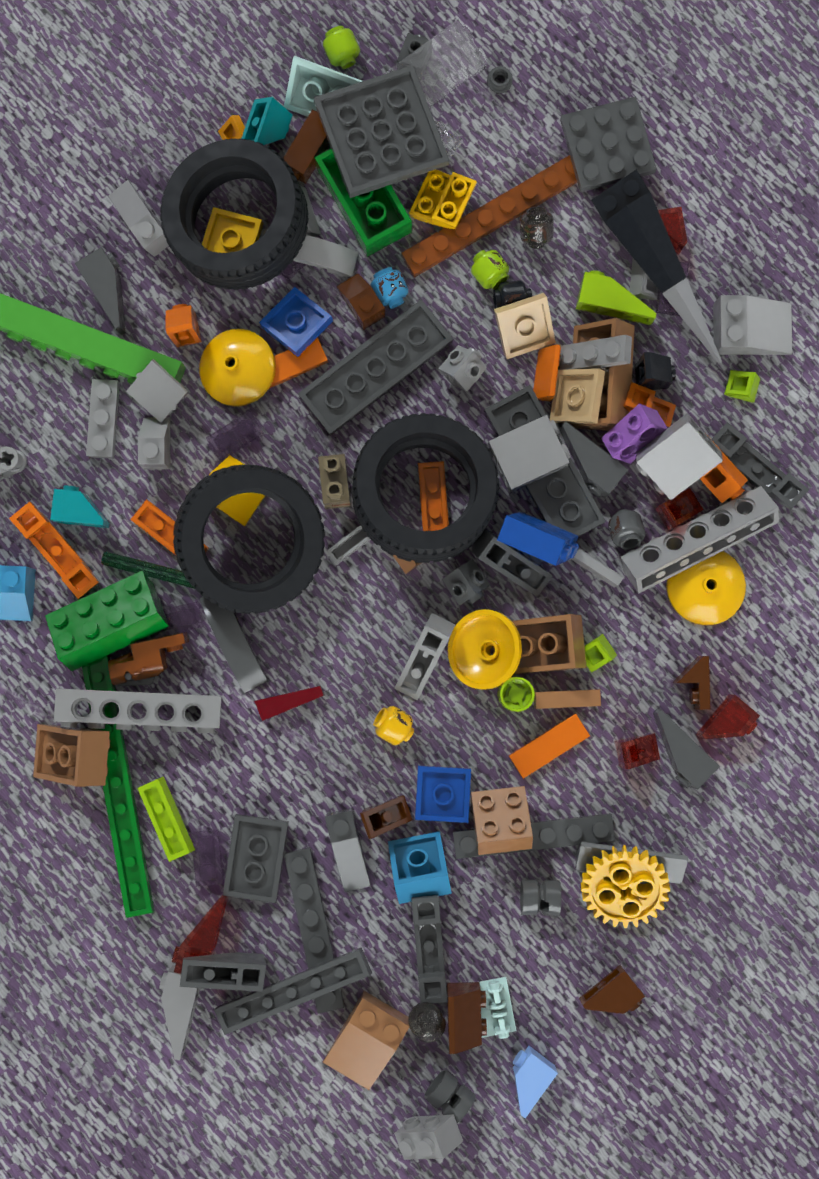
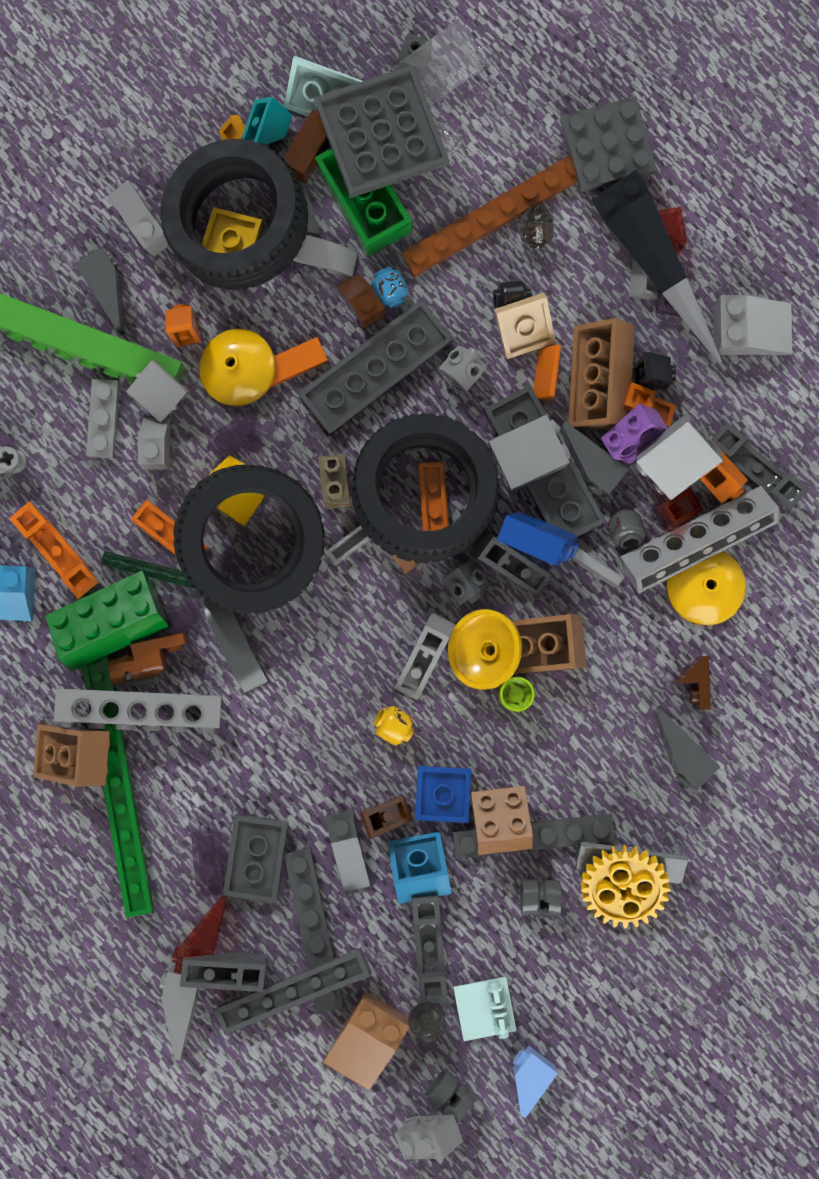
teal slope [50,485,110,528] -> none
lime plate [137,776,195,862] -> none
dark red piece [254,686,325,721] -> none
blue plate [259,287,333,357] -> none
lime head [323,26,360,69] -> none
yellow slope [409,170,477,229] -> none
reddish brown slope [447,982,487,1054] -> none
lime head [471,250,509,290] -> none
dark grey plate [487,66,513,93] -> none
orange tile [508,713,590,779] -> none
medium nougat piece [534,689,601,709] -> none
tan plate [550,368,605,424] -> none
light grey plate [559,335,632,370] -> none
lime slope [575,270,657,325] -> none
reddish brown slope [579,965,645,1014] -> none
lime slope [585,634,617,673] -> none
clear red slope [614,733,660,769] -> none
clear red slope [695,694,760,739] -> none
lime slope [724,370,760,403] -> none

